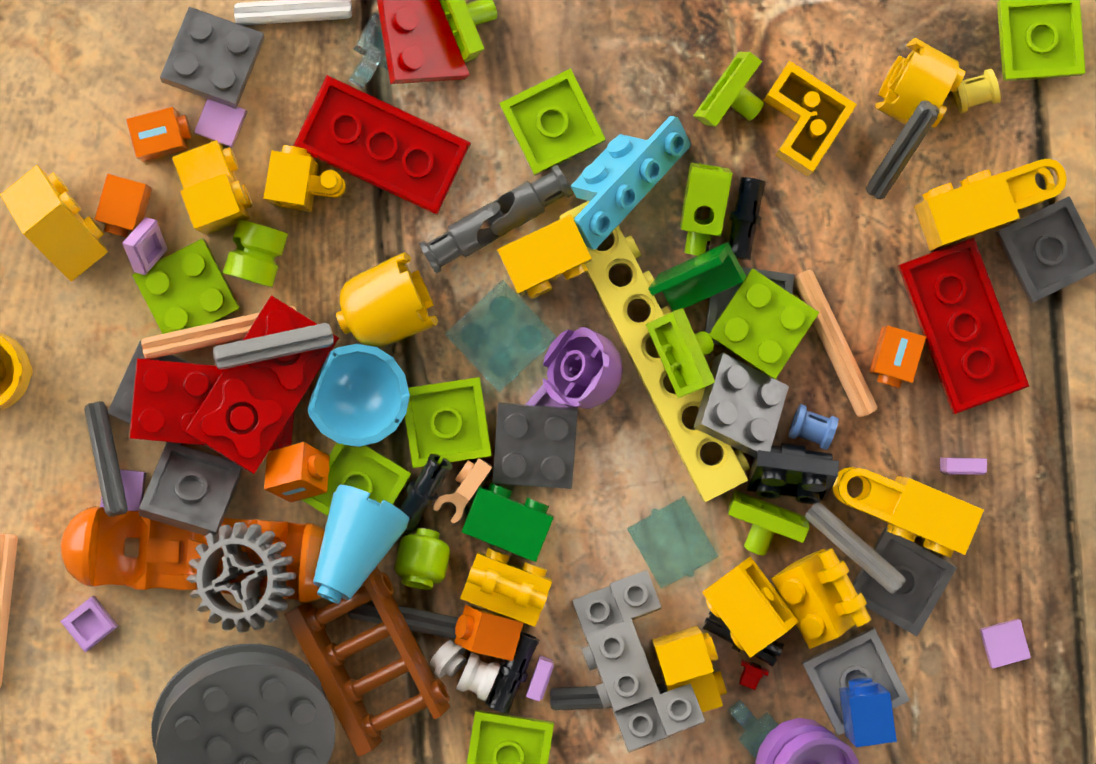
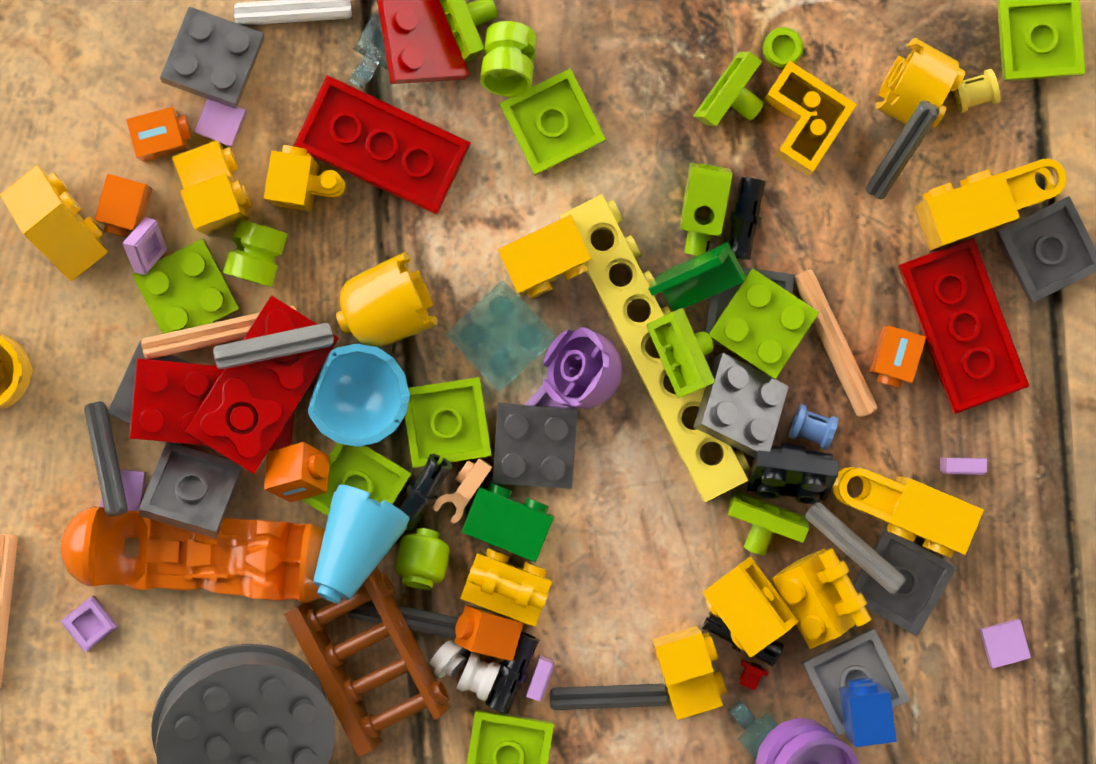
light grey gear [186,522,297,633] -> none
dark grey piece [419,164,574,274] -> none
medium azure bracket [571,116,691,250] -> none
light grey bracket [572,570,705,753] -> none
clear light blue piece [627,496,718,589] -> none
none -> lime wheel [480,21,537,97]
none -> lime tile [762,27,803,69]

